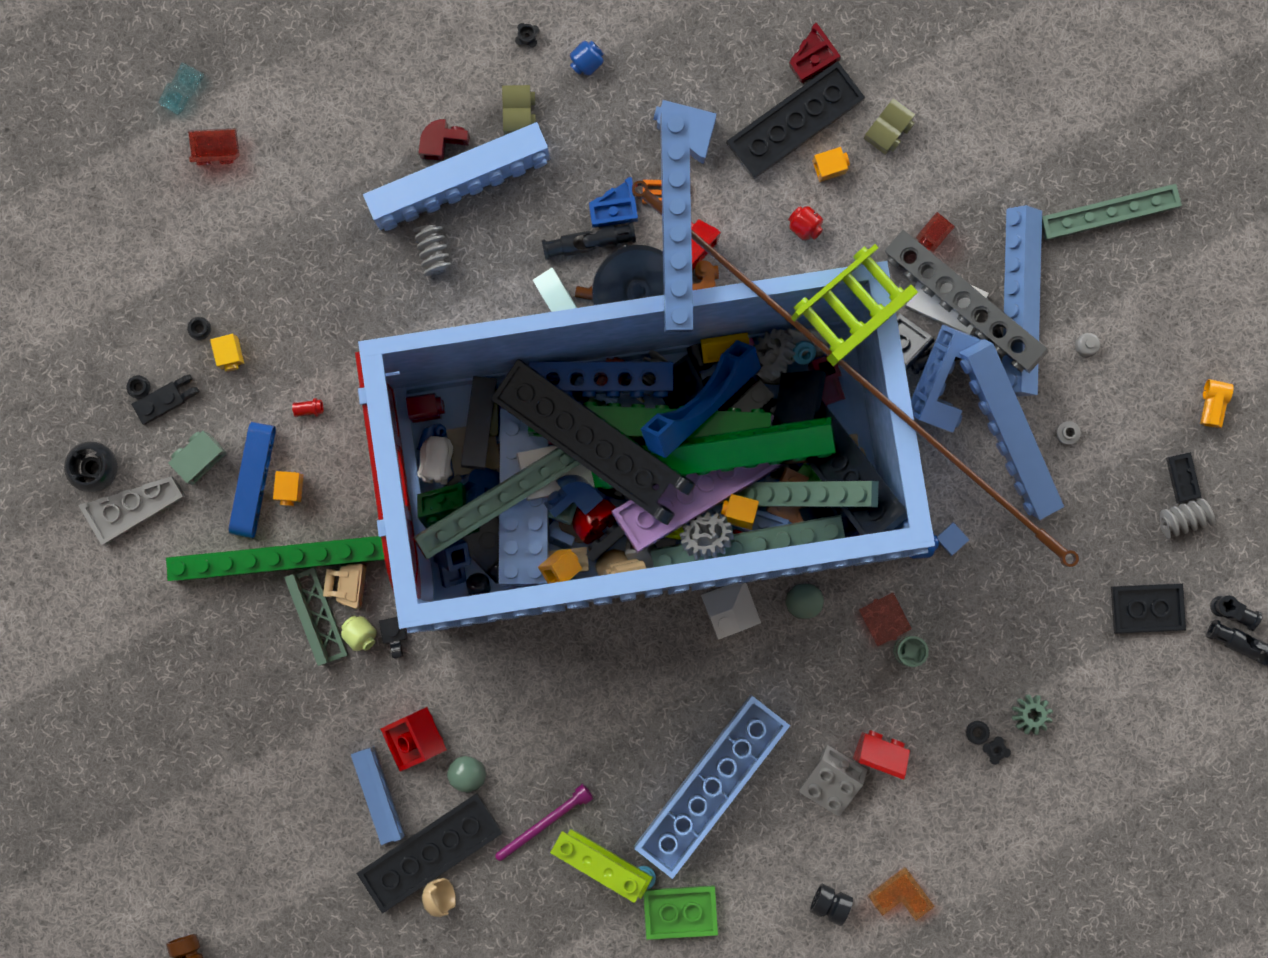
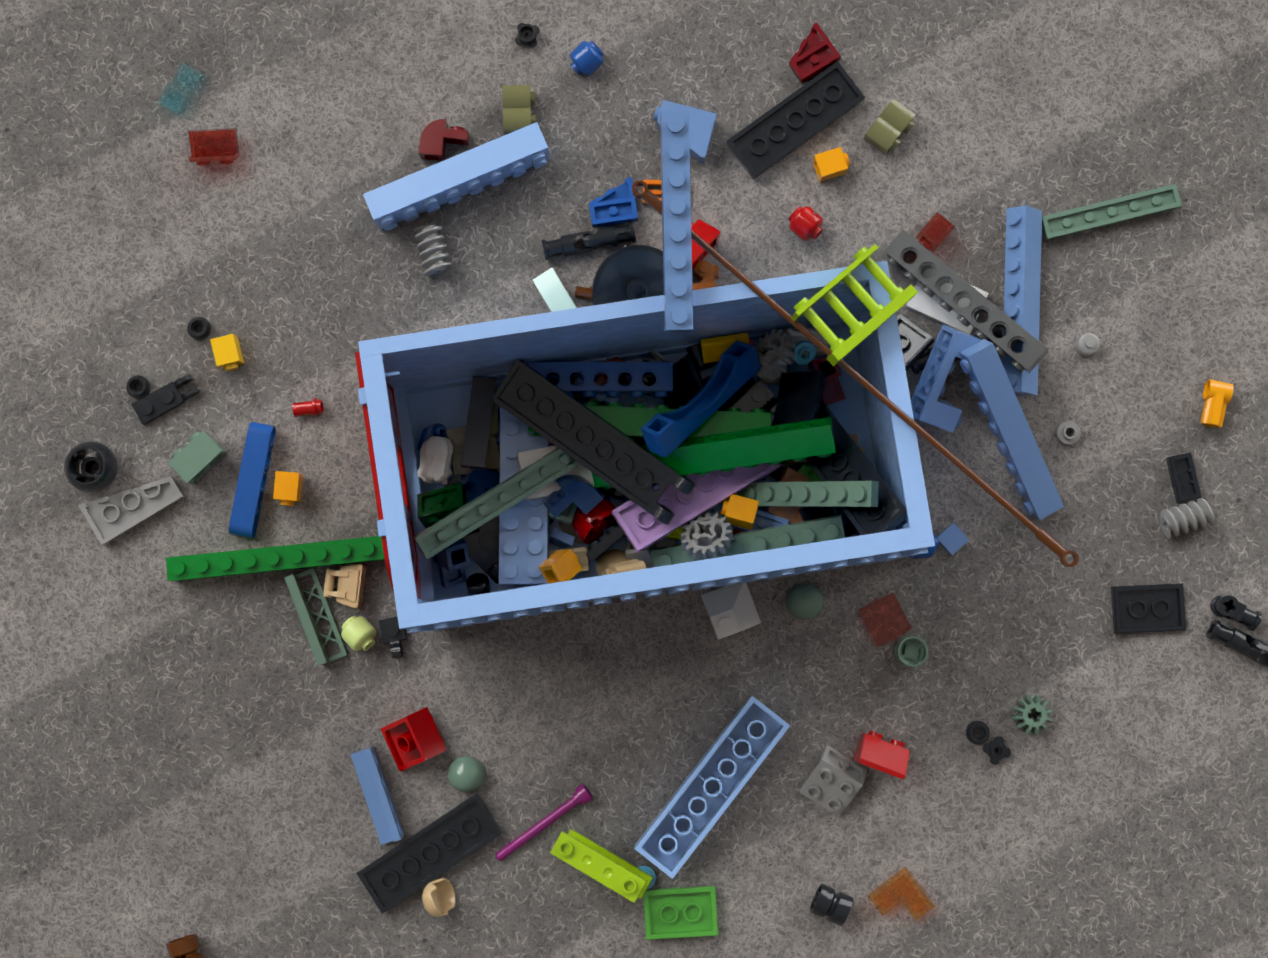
dark red brick [406,393,446,423] -> none

